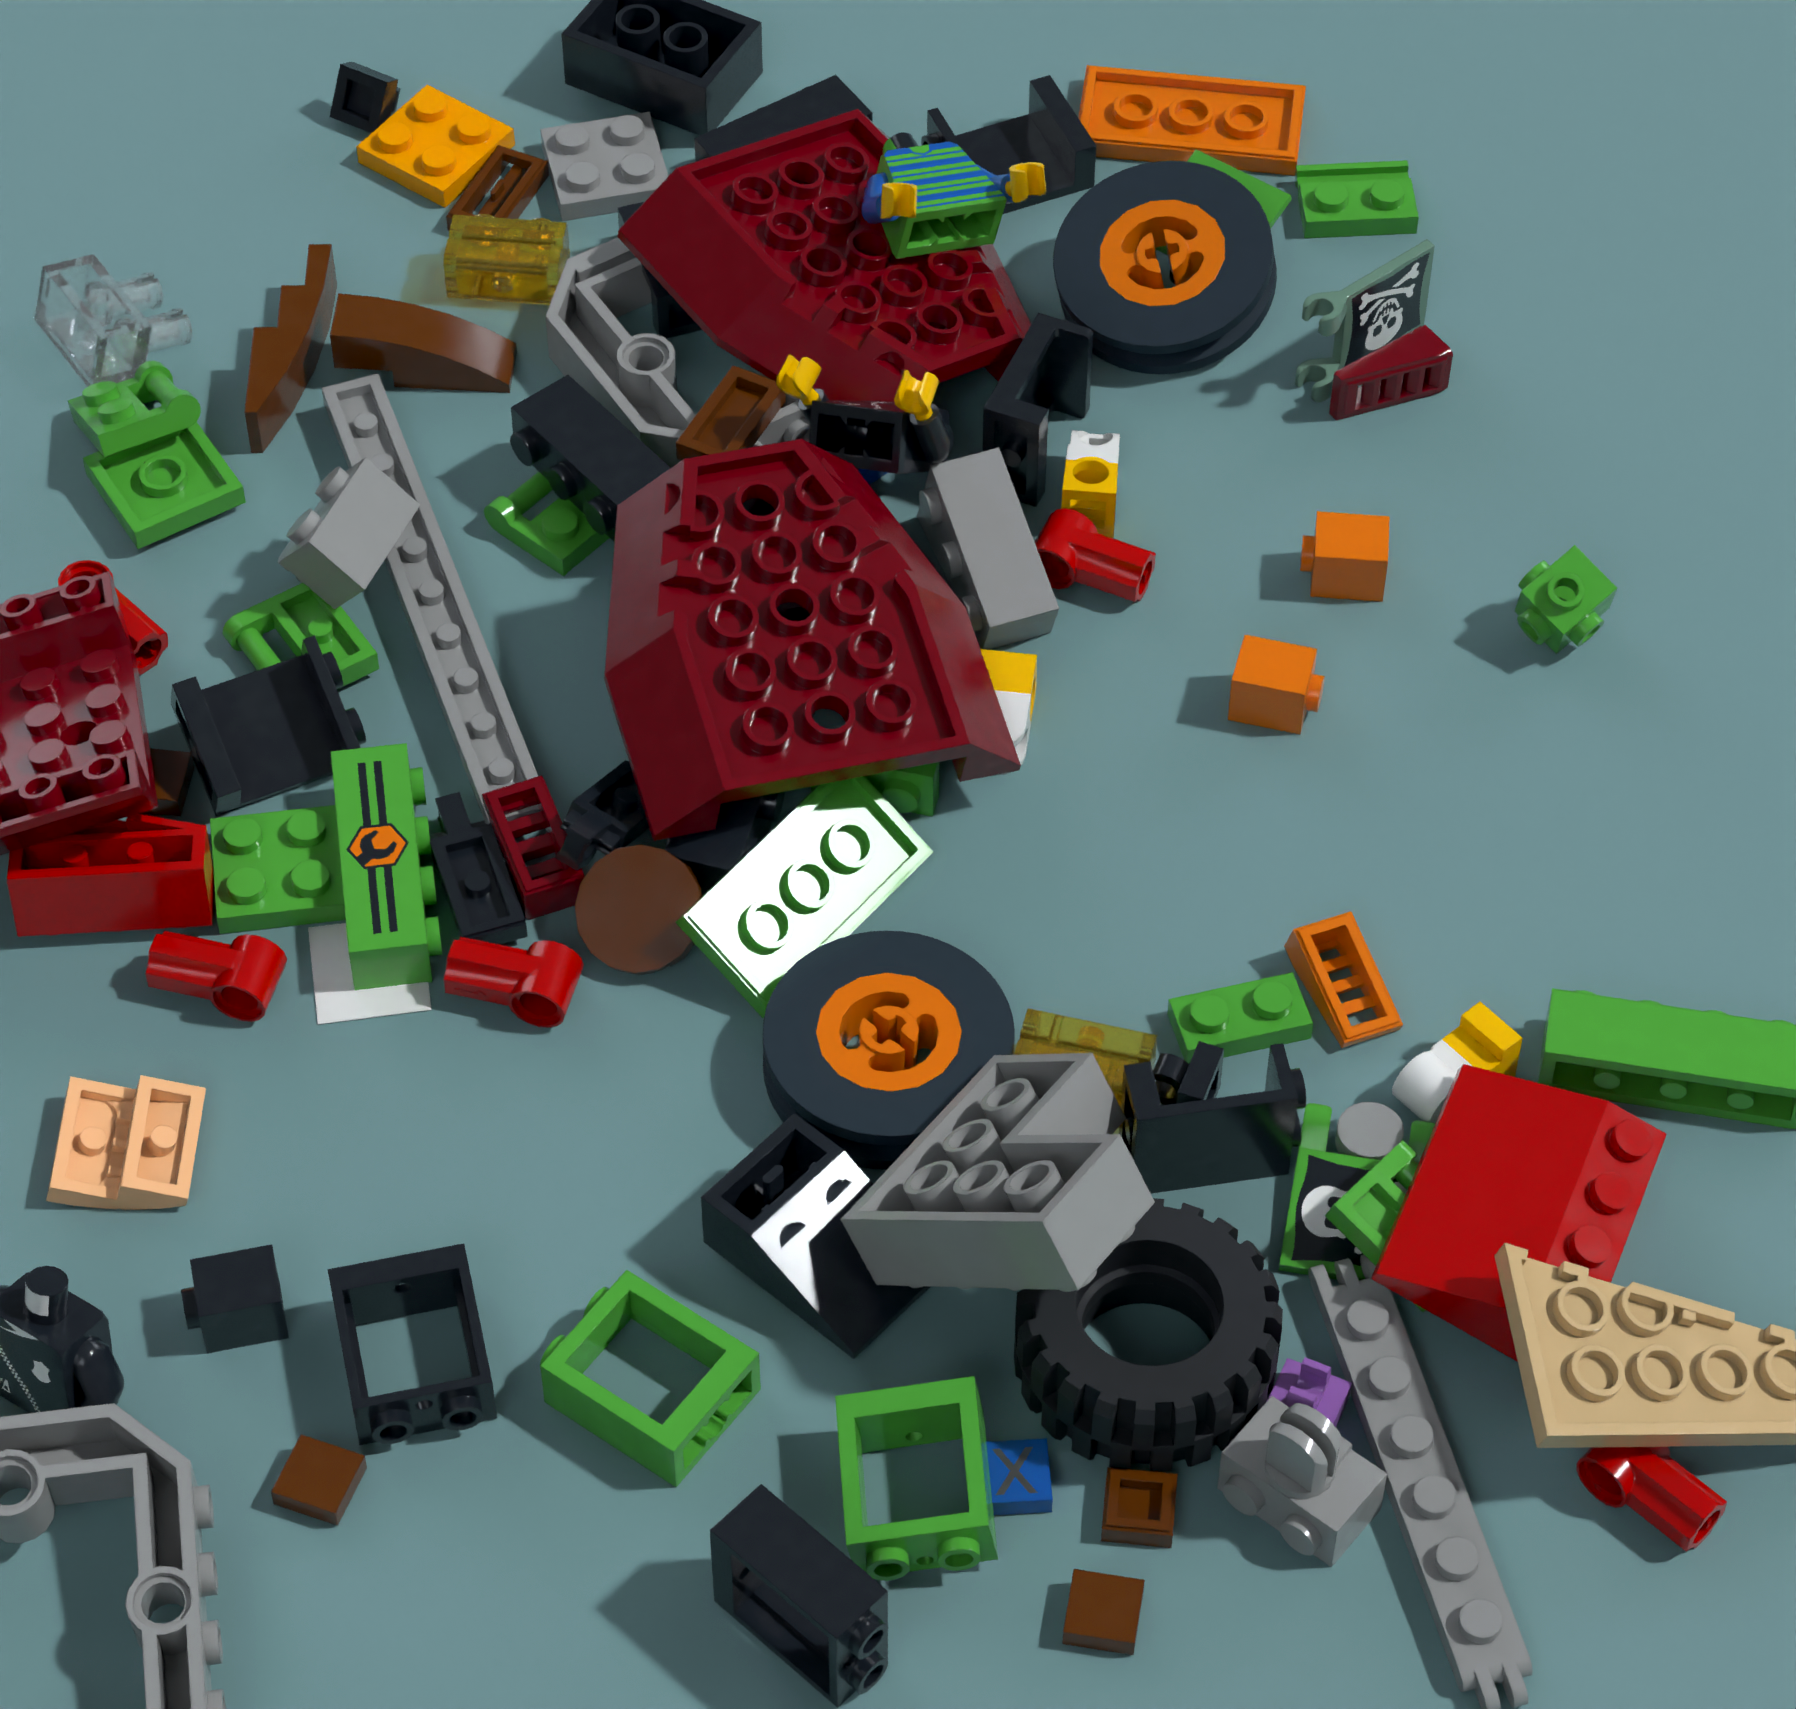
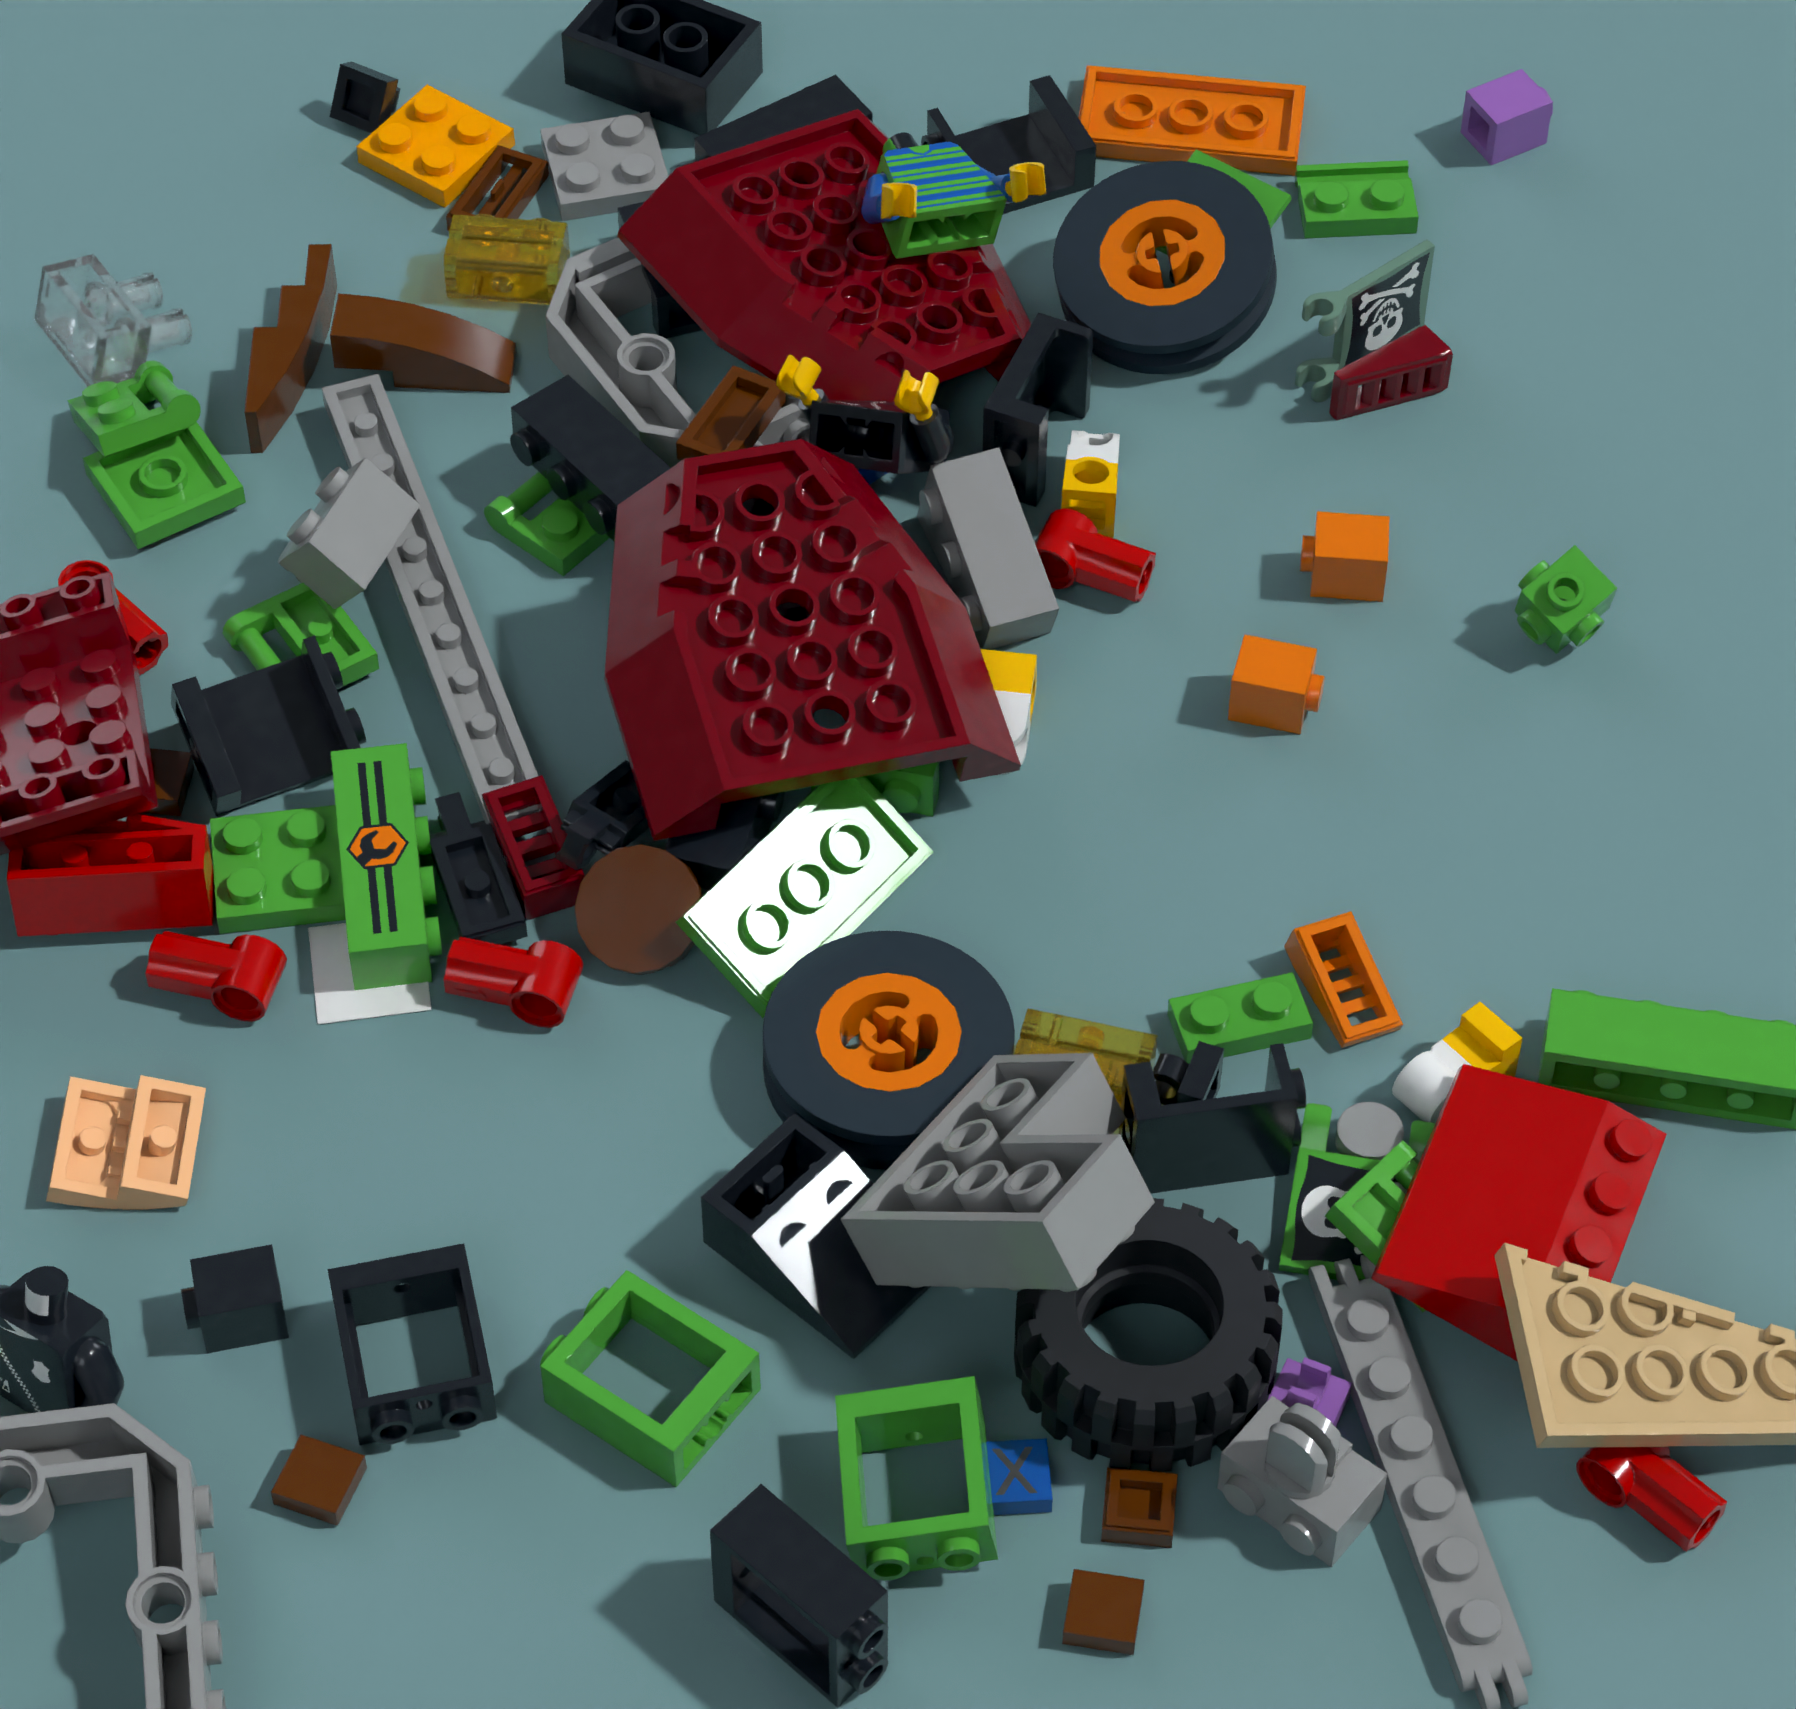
none -> medium lavender brick [1460,69,1553,166]

